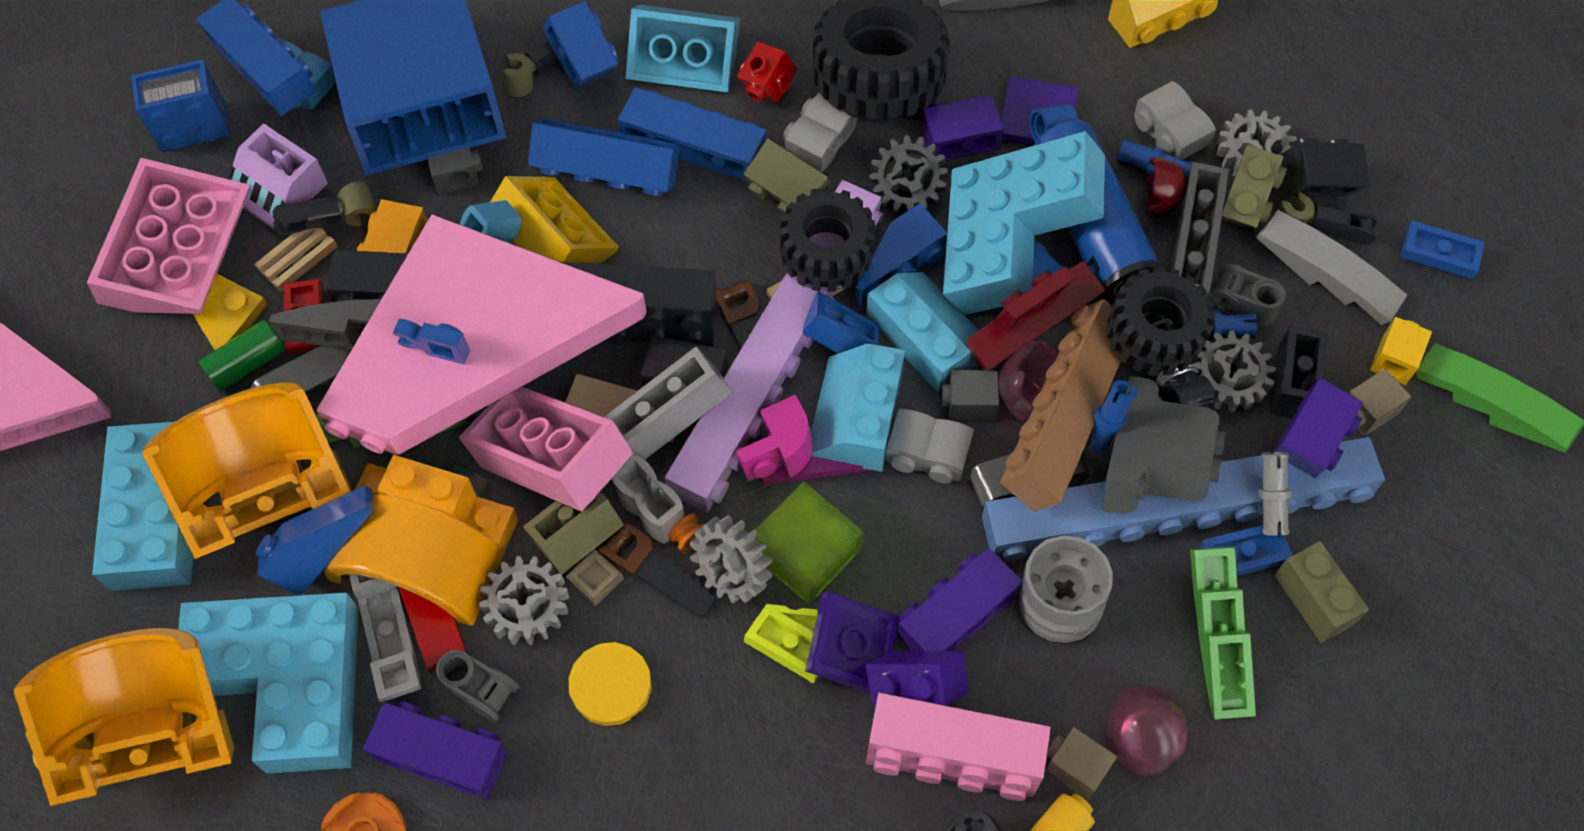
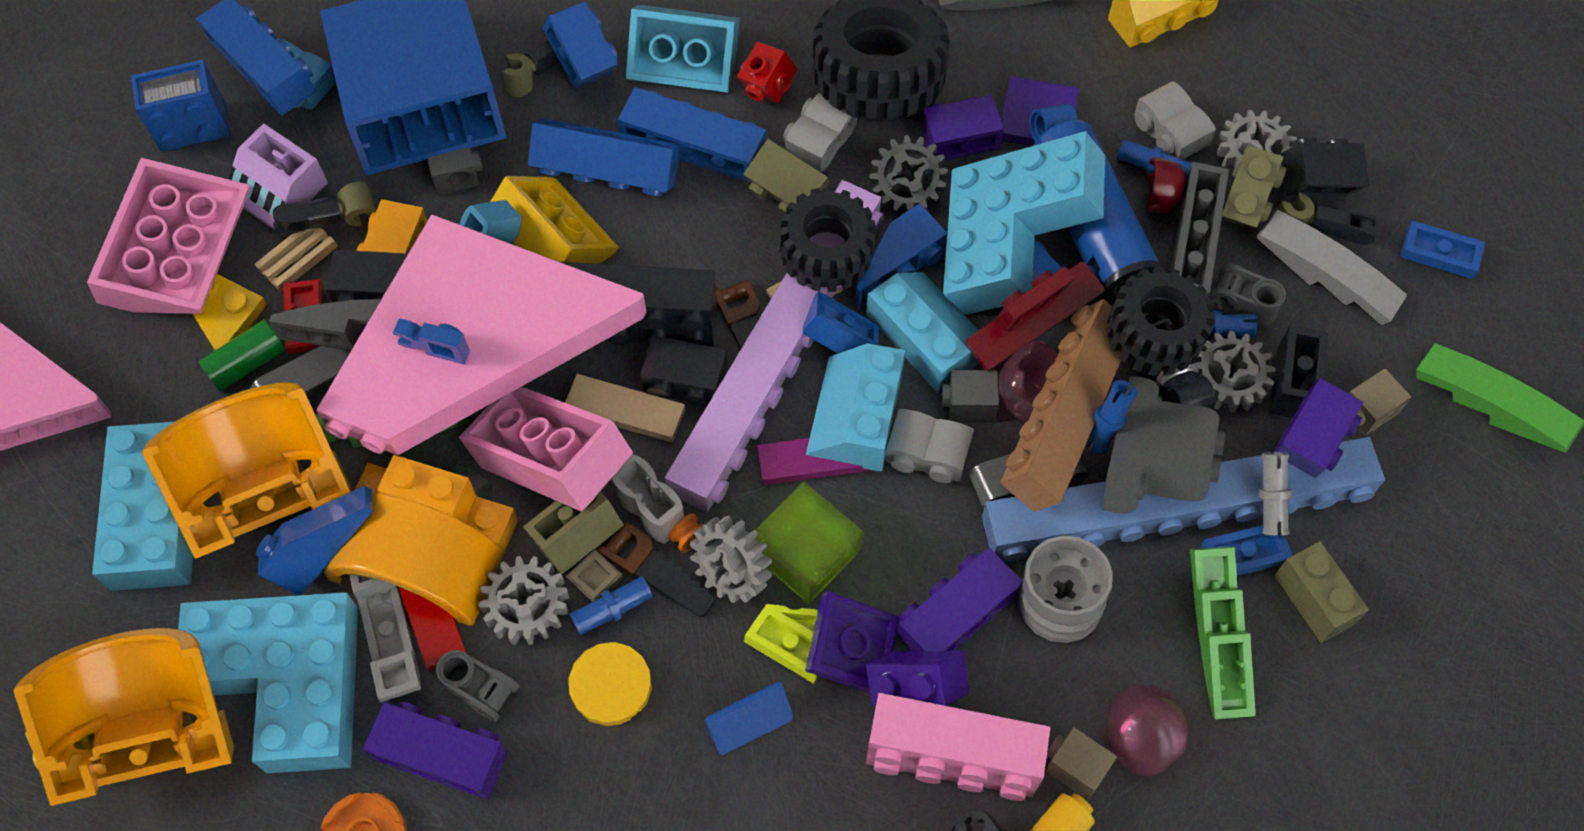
light grey brick [604,346,733,460] -> none
dark pink brick [736,394,813,482] -> none
yellow brick [1370,317,1432,385] -> none
none -> blue pin [570,576,653,636]
none -> blue slope [705,682,793,755]

